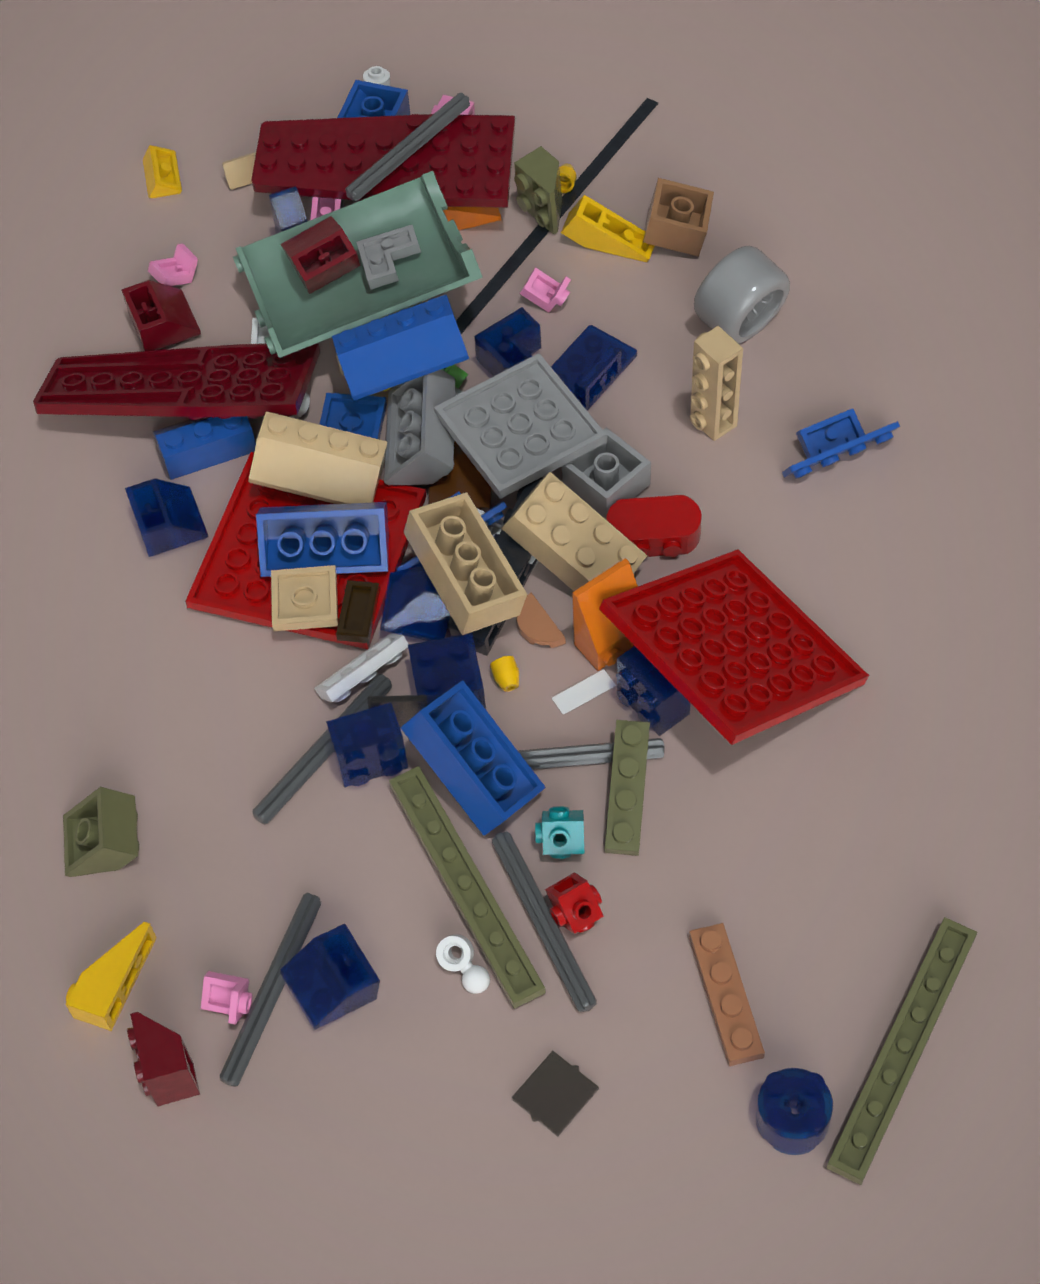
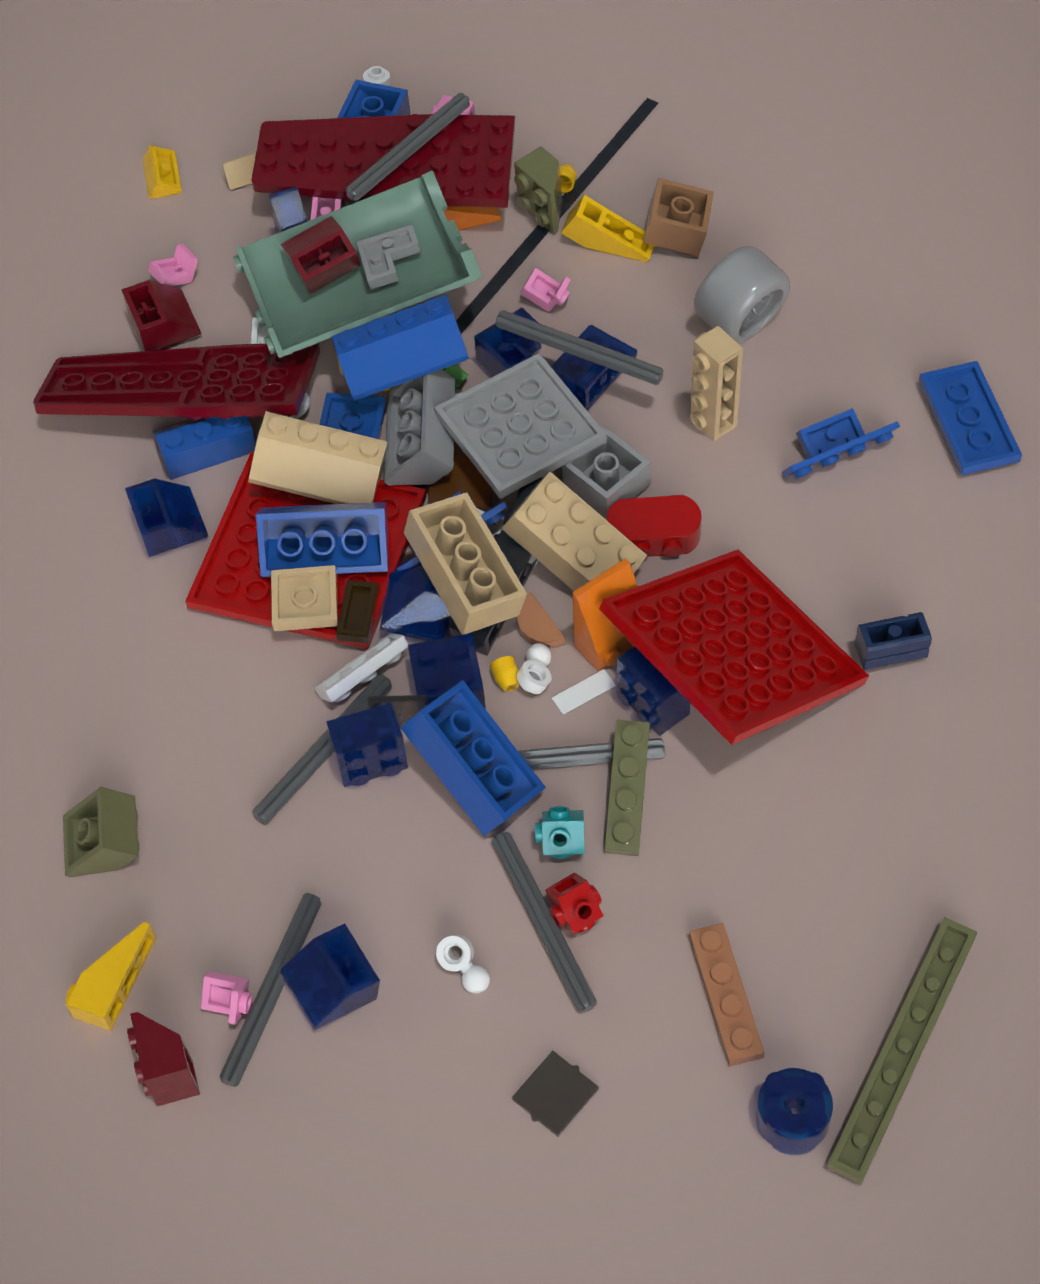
olive plate [389,766,546,1009] -> none
none -> dark grey axle [496,310,663,385]
none -> white plate [516,643,552,694]
none -> dark blue brick [855,612,932,670]
none -> blue plate [918,361,1022,476]

